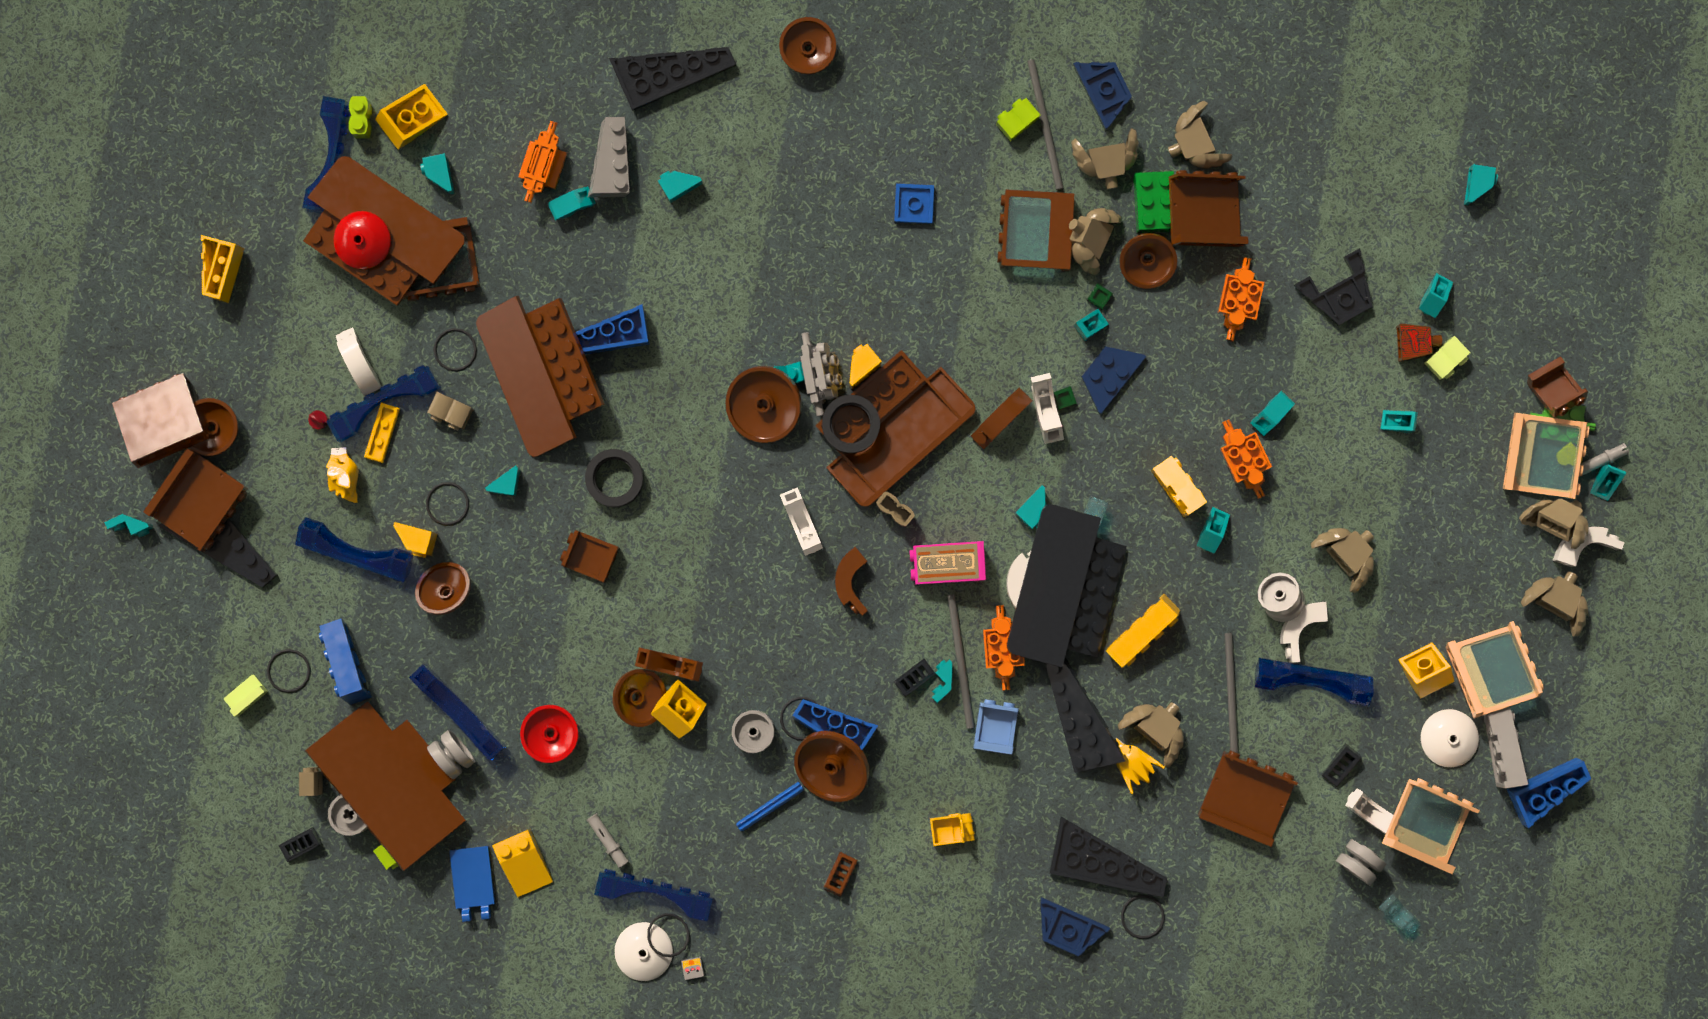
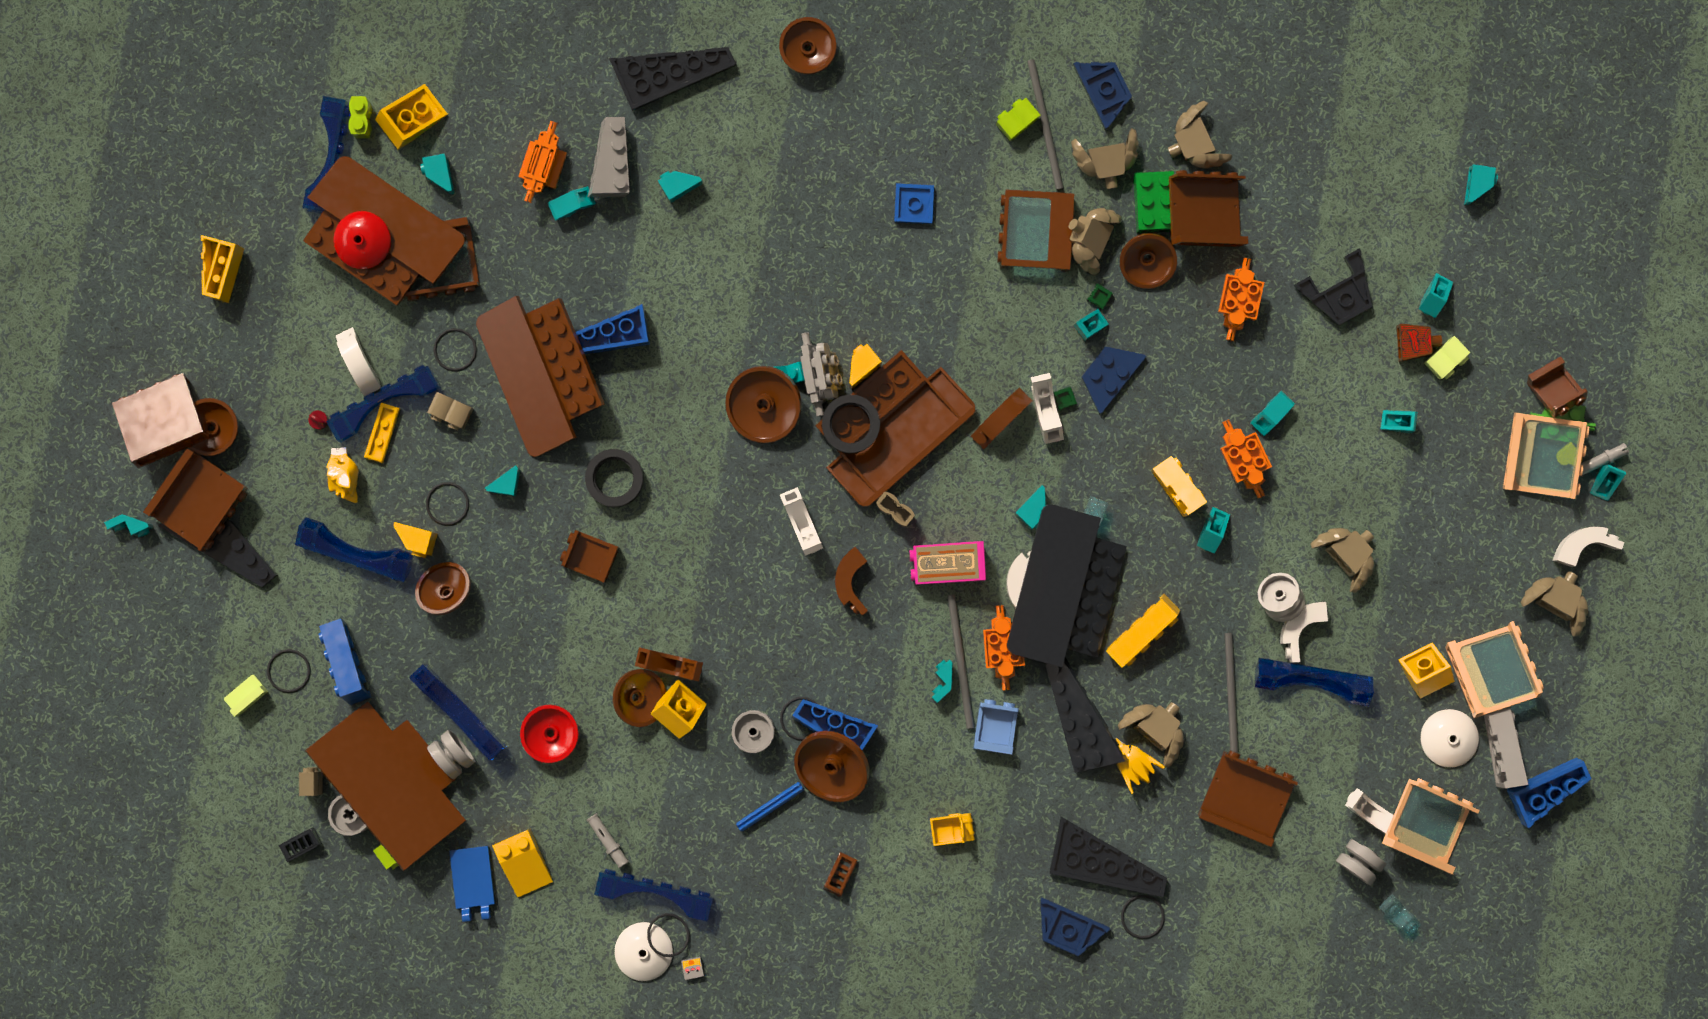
black slope [893,659,936,697] -> none
black slope [1322,743,1361,787] -> none
dark tan torso [1519,499,1589,549] -> none

